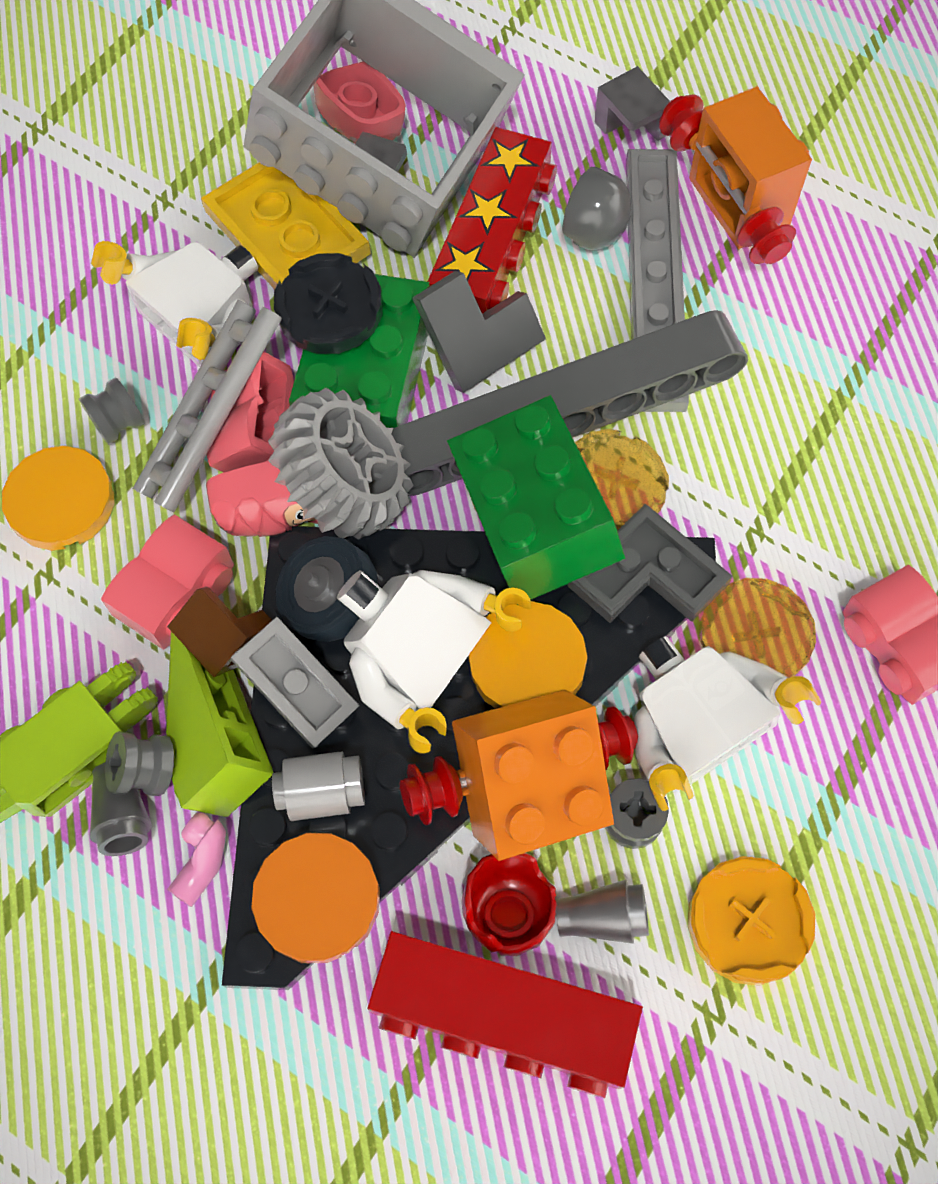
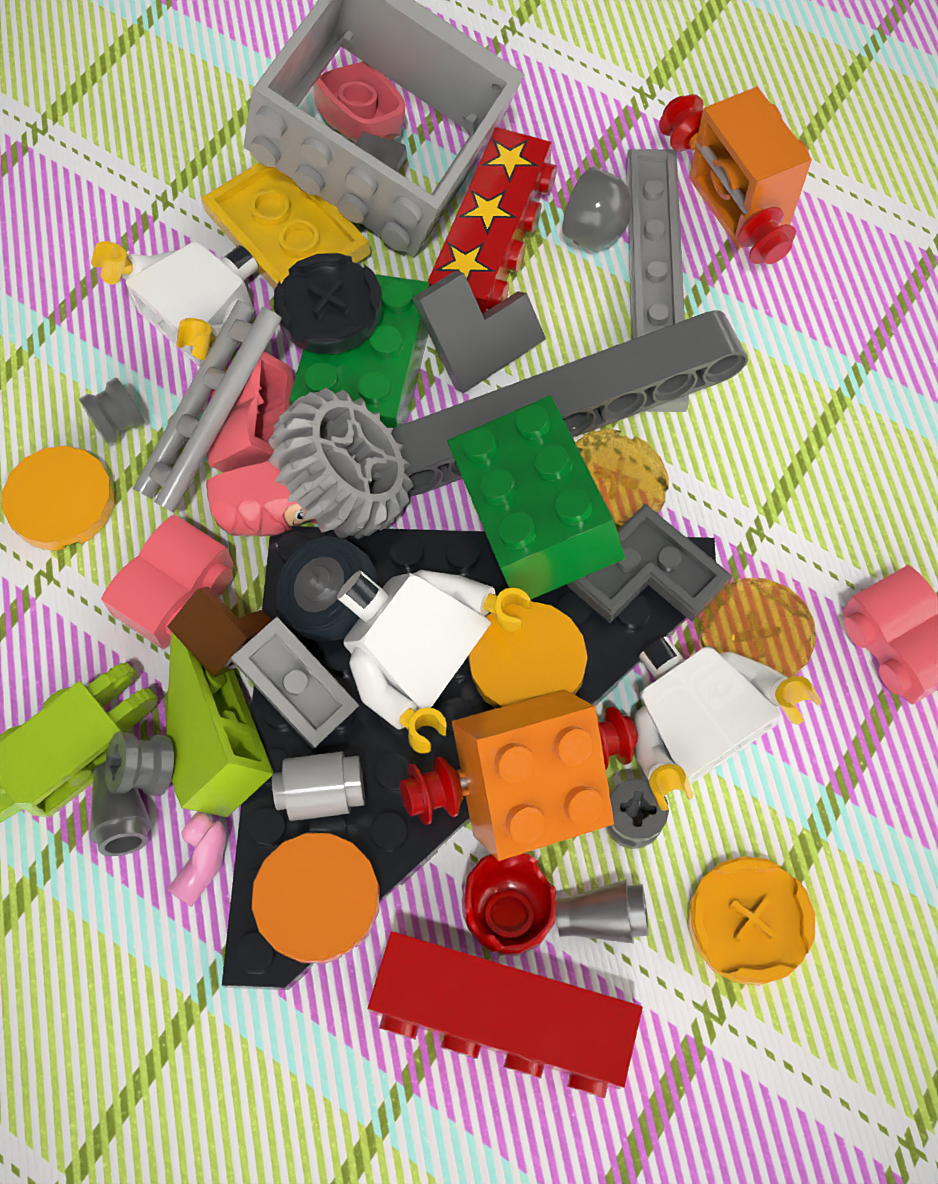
flat silver panel [594,66,670,141] -> none

